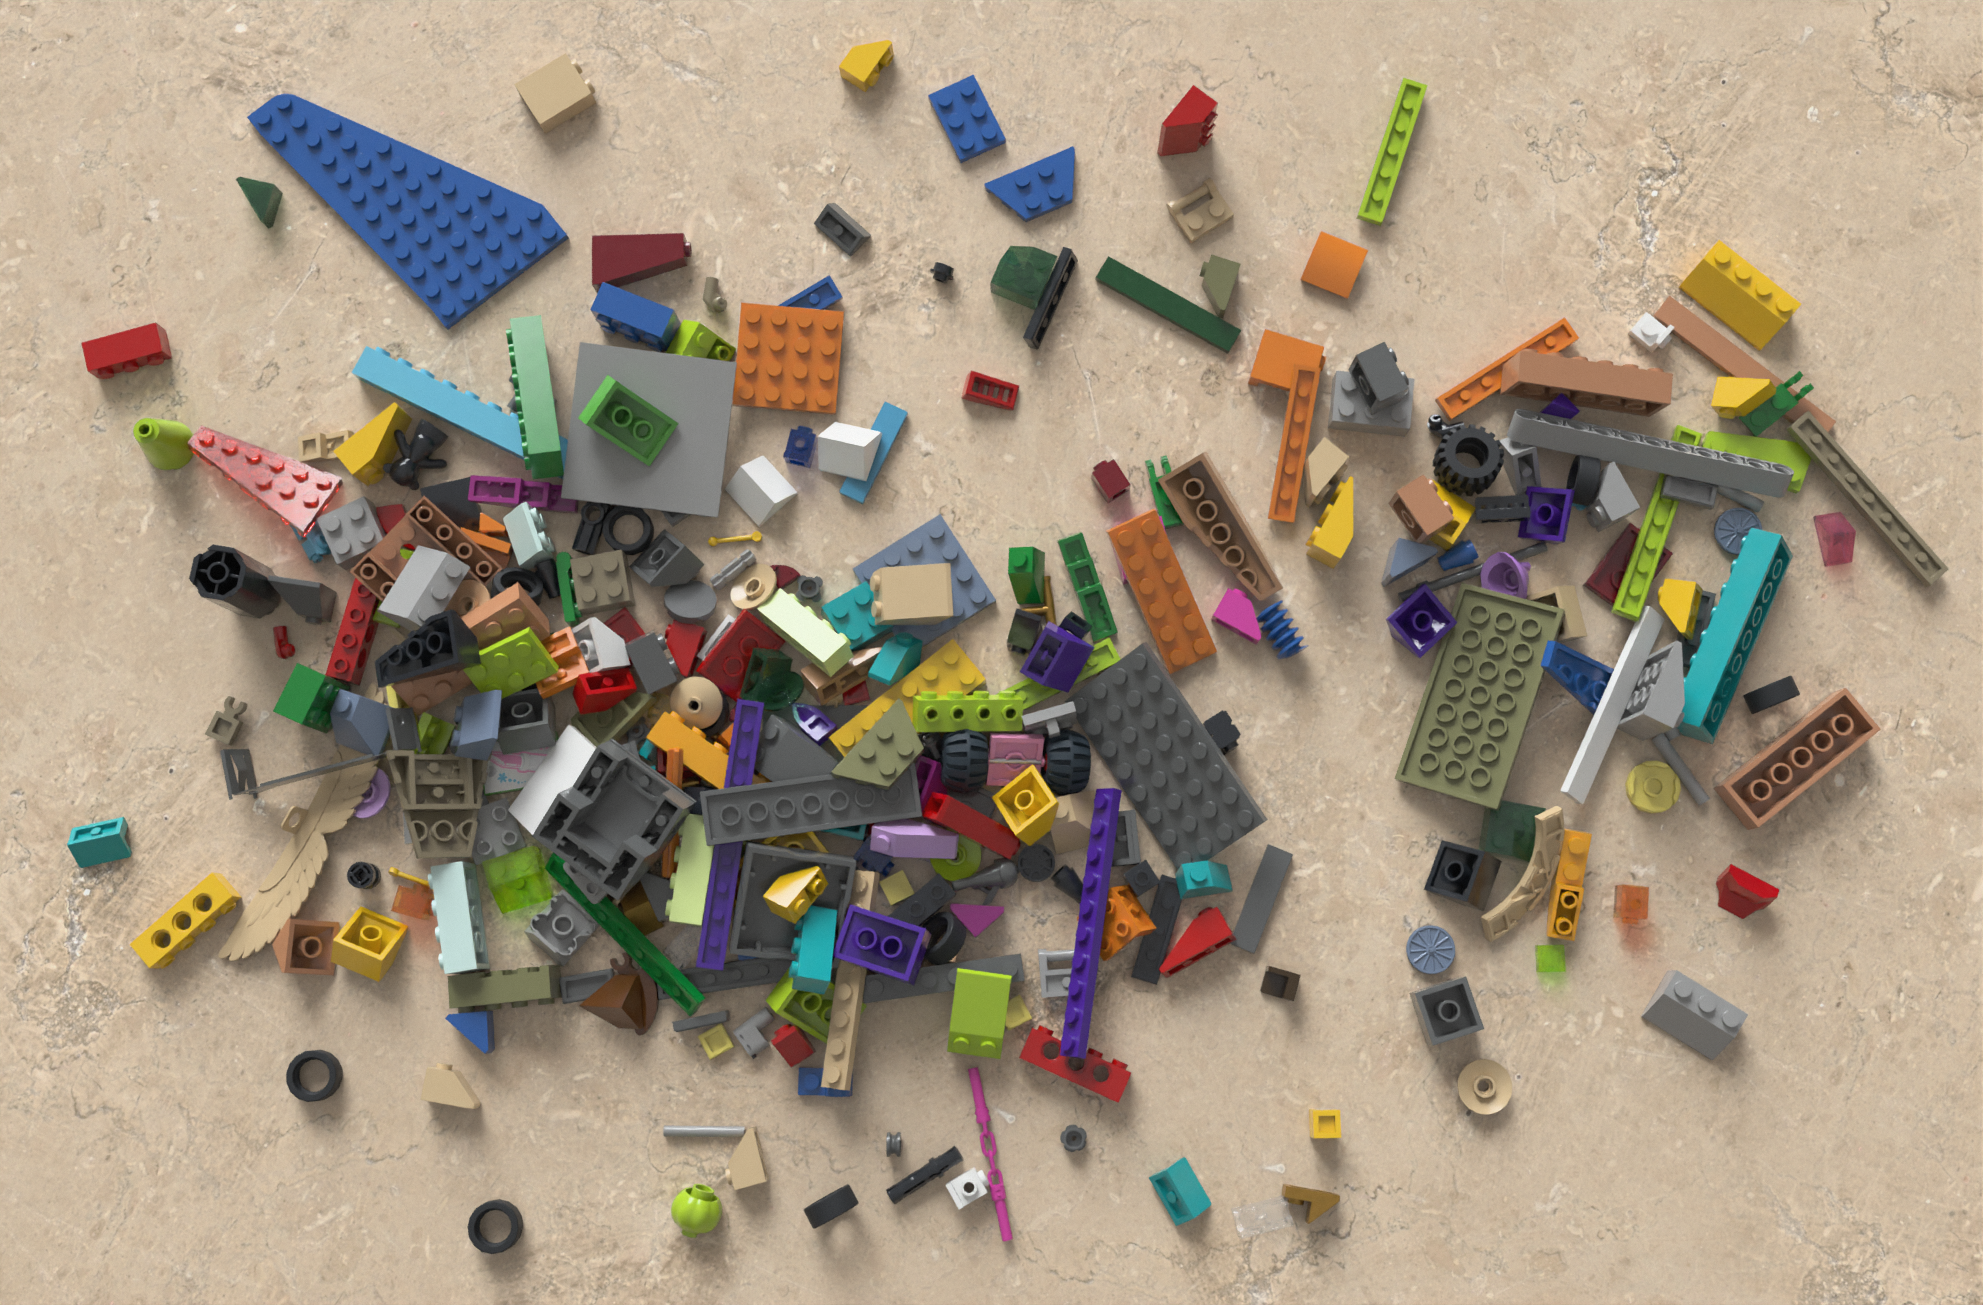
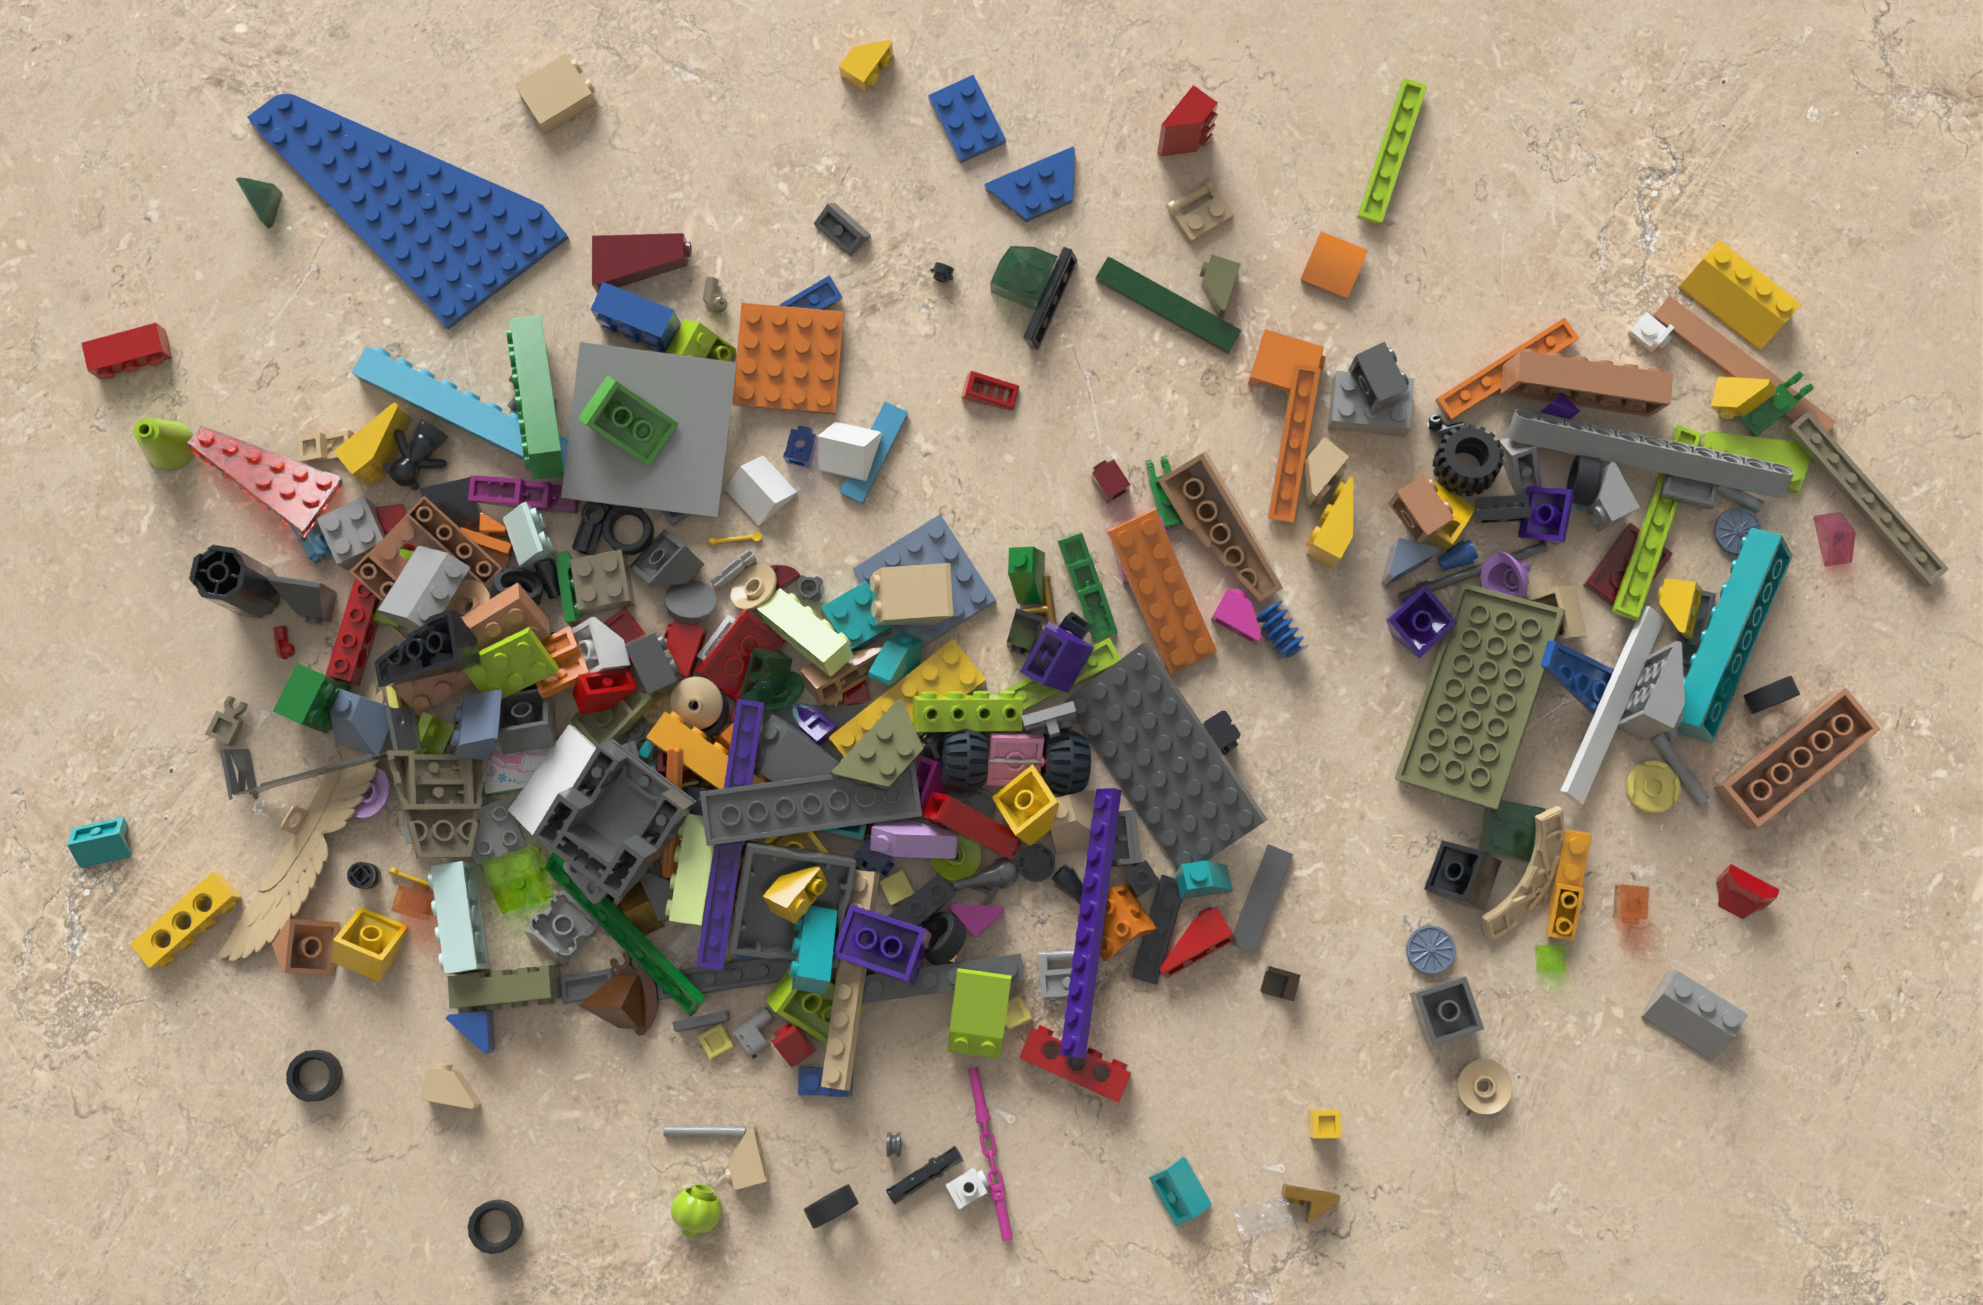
dark grey plate [1060,1125,1087,1152] -> none

